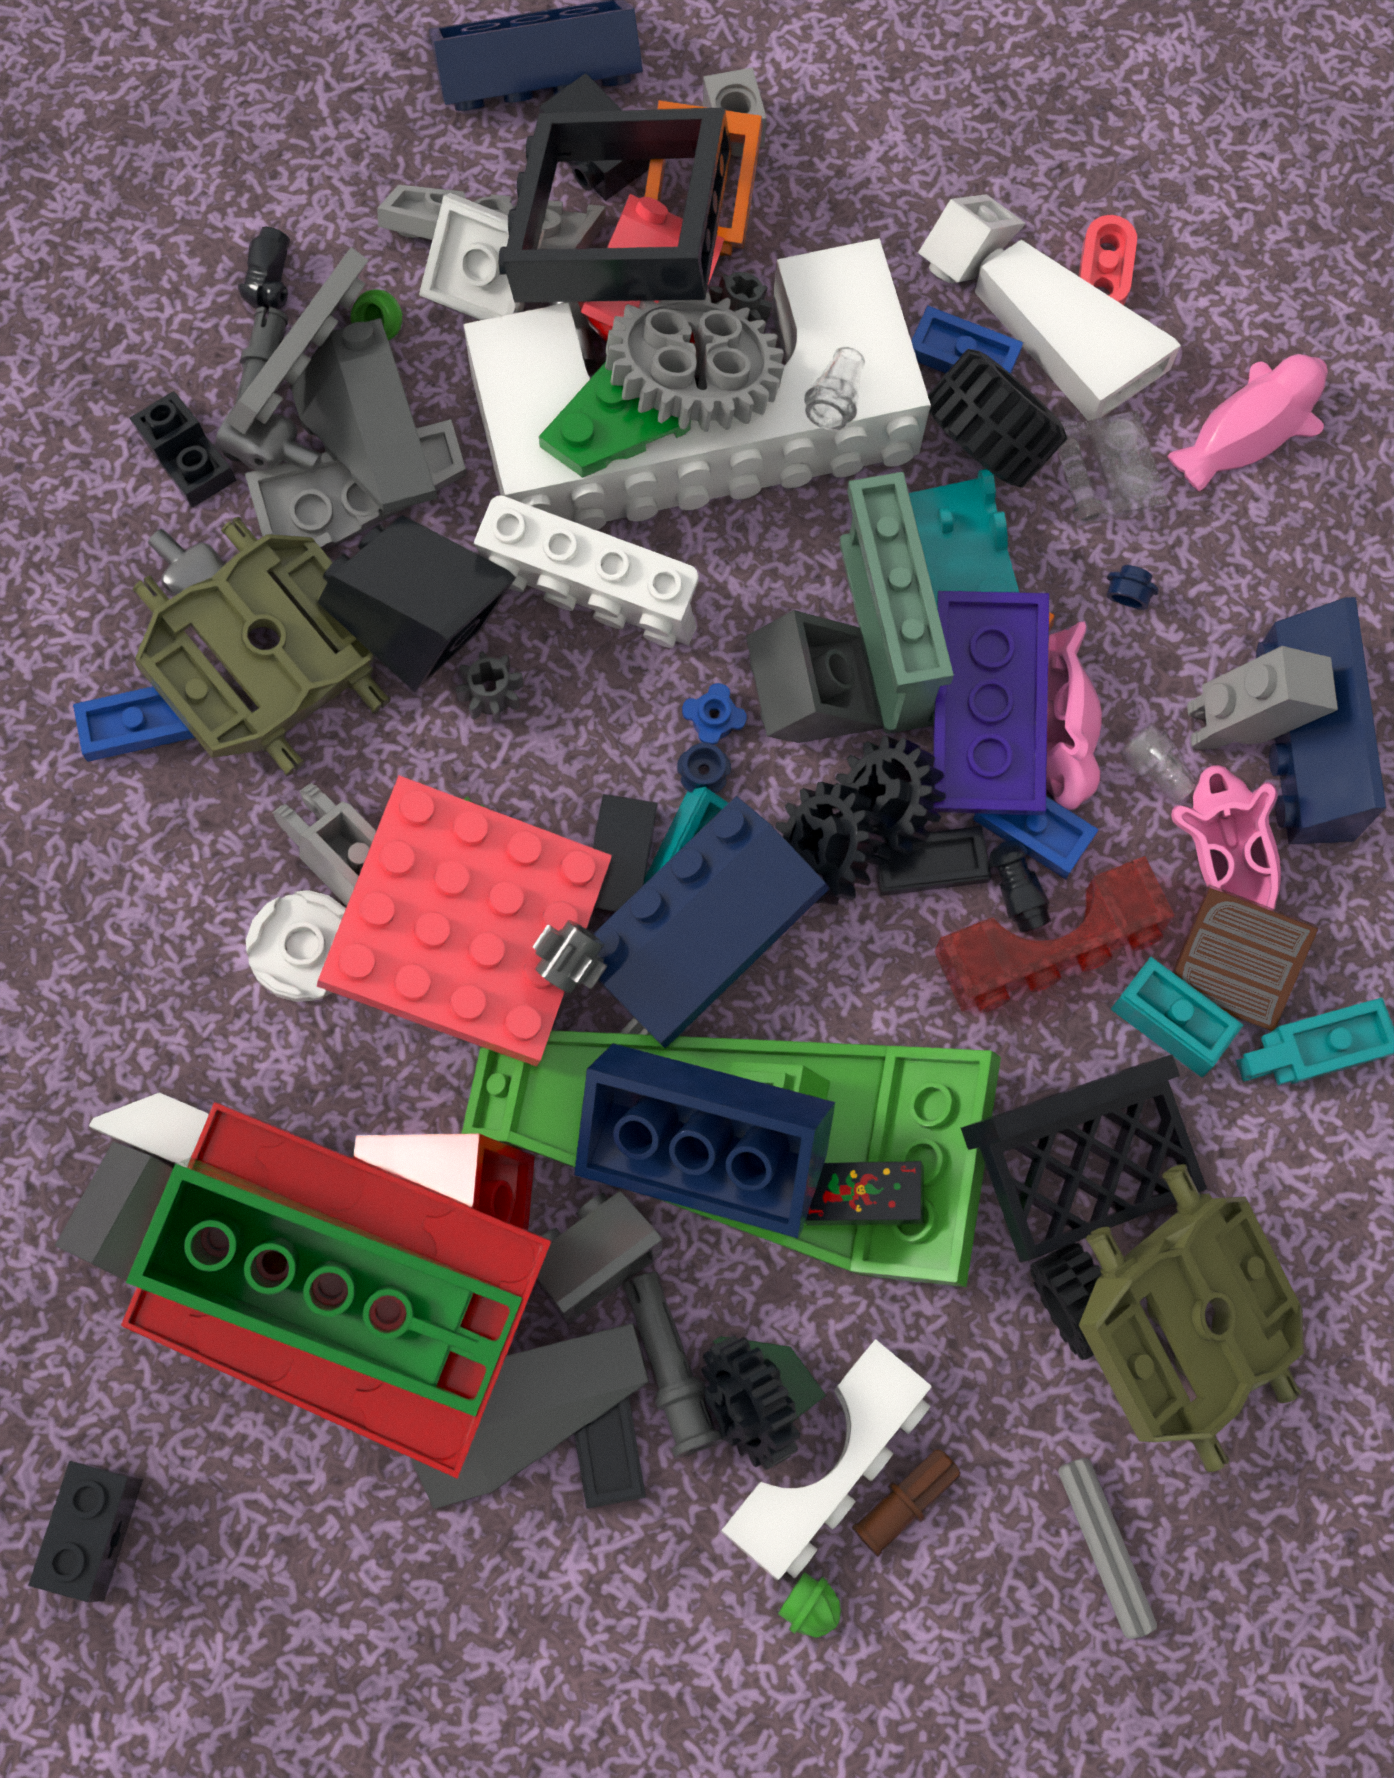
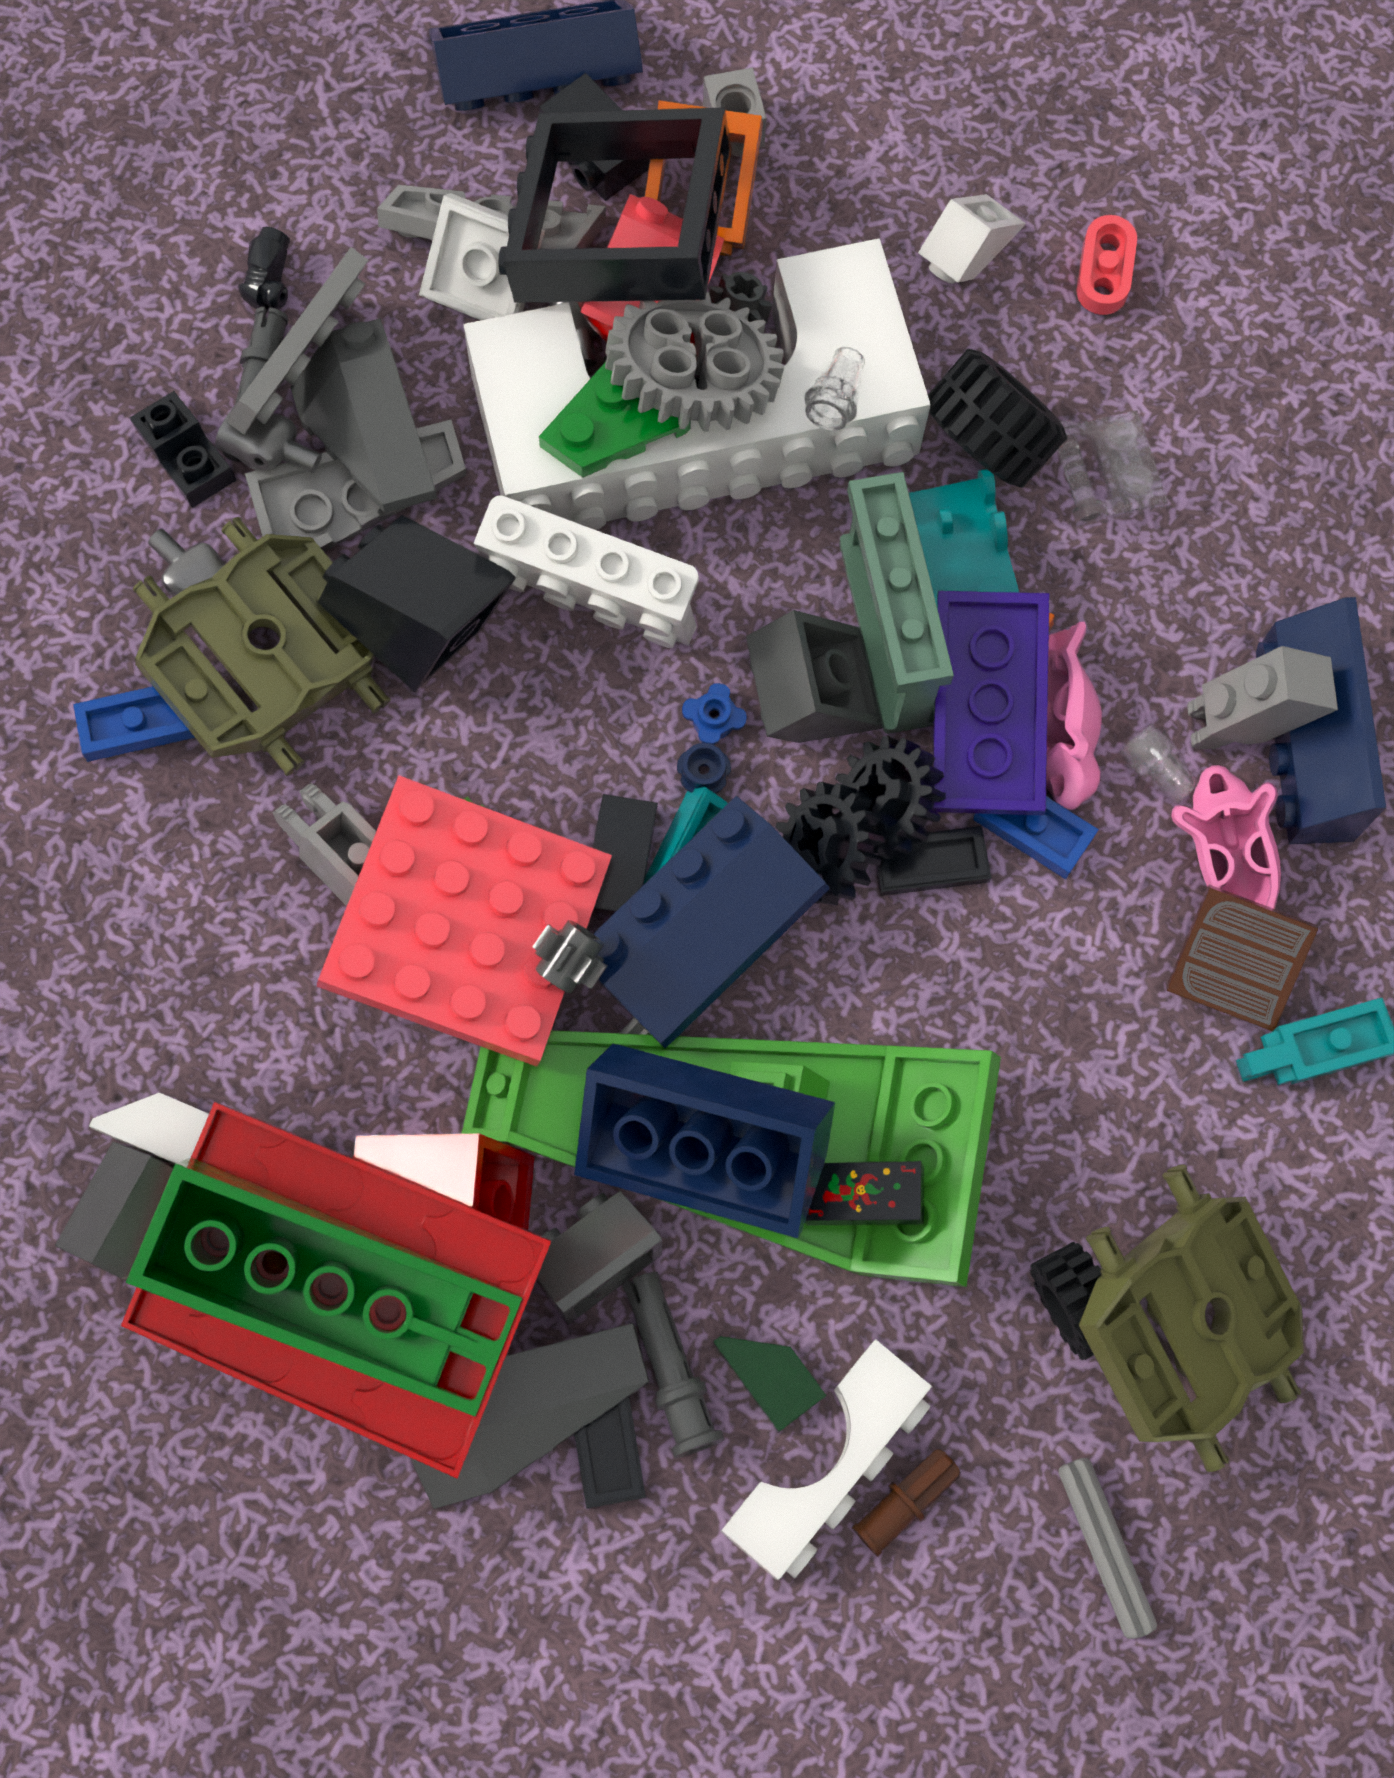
black brick [28,1461,143,1602] -> none
white tile [246,890,346,1002] -> none
bright green plate [351,289,403,341] -> none
dark grey gear [455,651,524,723] -> none
black gear [701,1335,800,1470] -> none
bright green plate [778,1572,841,1638] -> none
blue plate [911,305,1024,374] -> none
clear red arch [934,856,1175,1013] -> none
black fence [961,1054,1207,1262] -> none
white slope [975,240,1181,425] -> none
black arm [989,841,1051,933] -> none
dark blue plate [1106,565,1159,610] -> none
teal slope [1111,957,1244,1078] -> none
bright pink animal [1167,354,1328,492] -> none

